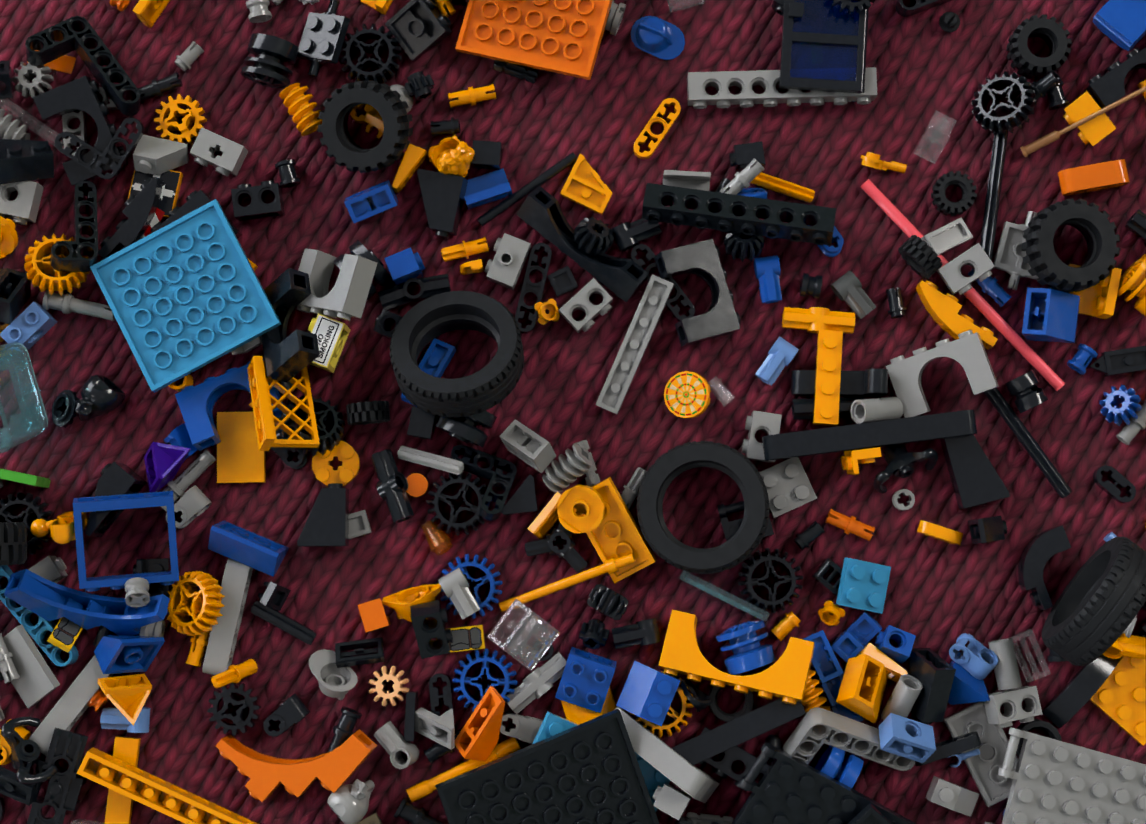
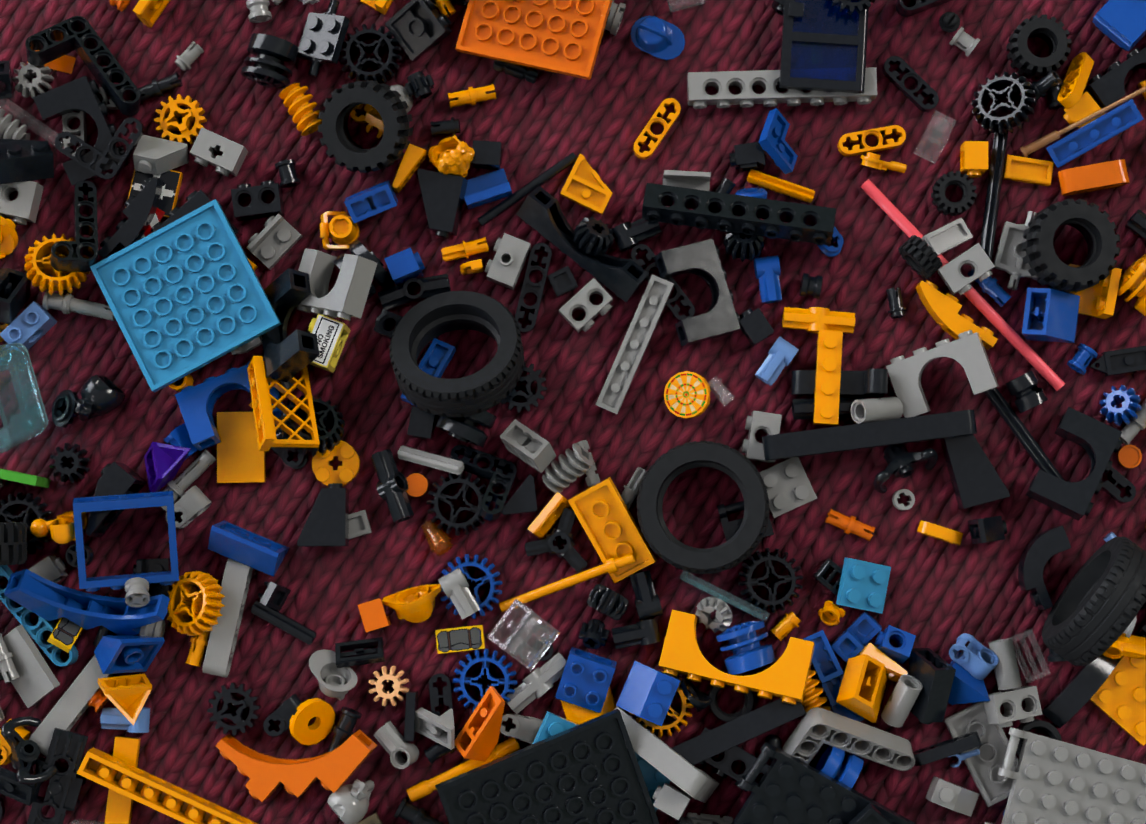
light orange axle [211,659,258,689] -> none
black tyre [346,401,391,425] -> none
black brick [410,600,453,659] -> none
light orange plate [534,299,560,325] -> none
light orange plate [557,484,606,534] -> none
light grey pin [720,158,765,195] -> none
black pin [793,521,825,550] -> none
dark grey piece [830,270,876,320] -> none
light orange bracket [841,447,882,475] -> none
medium blue brick [878,713,936,763] -> none
none -> black gear [49,443,91,483]
none -> black wheel [65,544,94,567]
none -> light grey bracket [246,214,303,270]
none -> light orange tile [289,698,335,746]
none -> light orange piece [319,211,360,250]
none -> black gear [501,361,547,413]
none -> black piece [630,570,663,621]
none -> light grey gear [695,597,733,633]
none -> black brick [739,308,774,347]
none -> blue plate [759,108,798,174]
none -> light orange beam [837,125,906,156]
none -> black beam [882,56,939,112]
none -> light grey bush [949,27,980,57]
none -> light orange brick [960,141,988,178]
none -> light orange tile [1002,155,1054,186]
none -> black arch [1026,407,1122,521]
none -> blue tile [1046,99,1144,168]
none -> light orange beam [1057,52,1094,109]
none -> orange piece [1117,445,1142,469]

